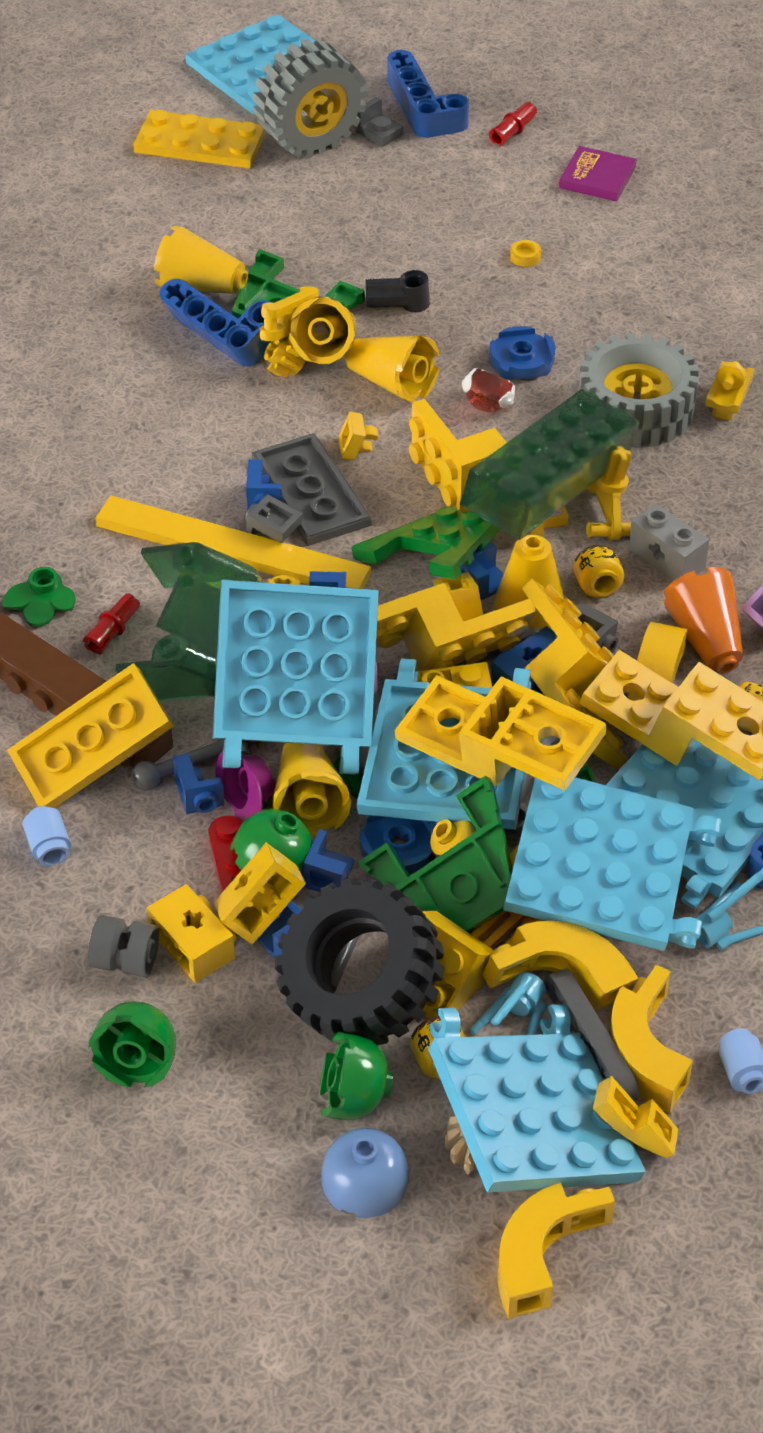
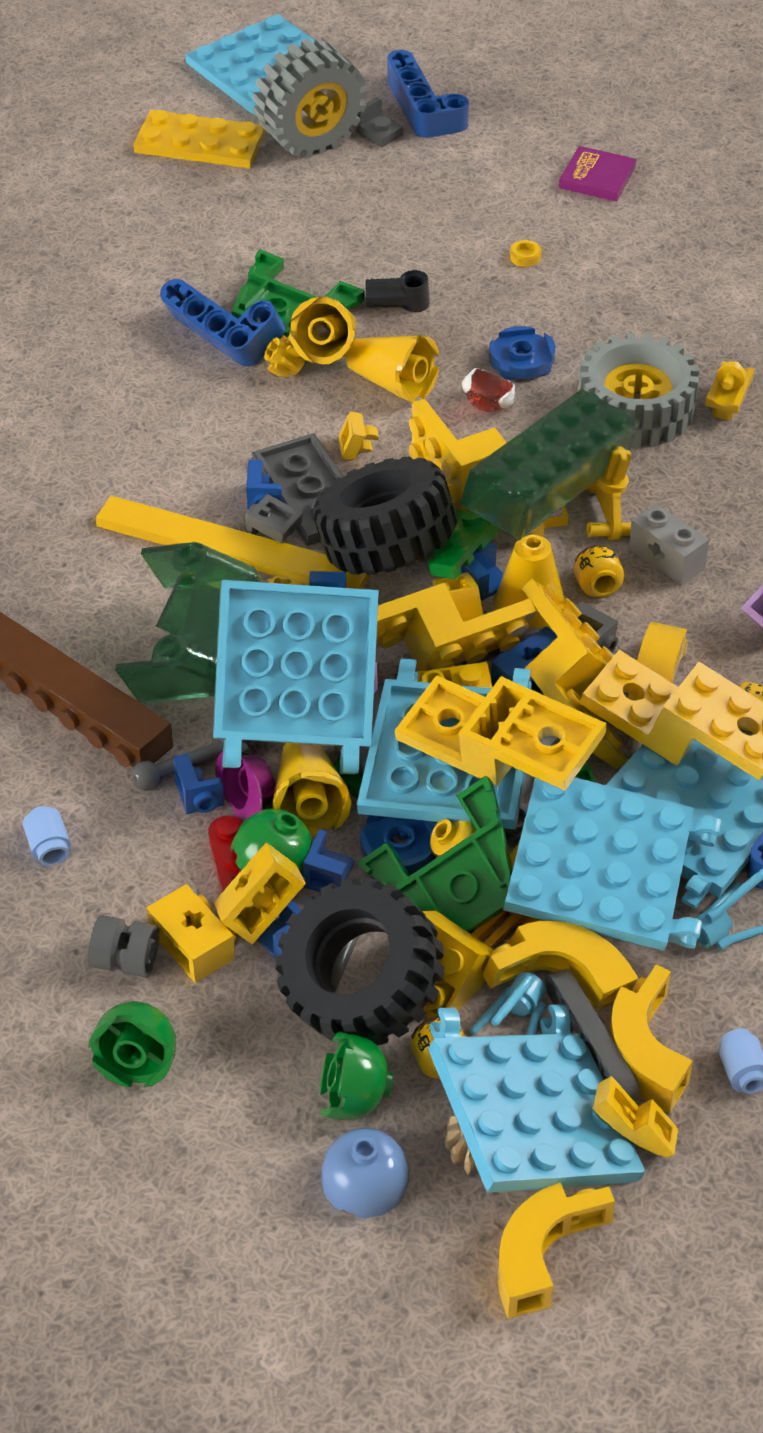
green plate [2,567,76,627] -> none
yellow plate [7,663,174,808] -> none
red axle [82,593,140,655] -> none
yellow cone [154,226,248,294] -> none
yellow plate [260,286,319,342] -> none
red axle [489,102,537,146] -> none
orange cone [663,567,743,674] -> none
none -> black tyre [312,457,458,575]

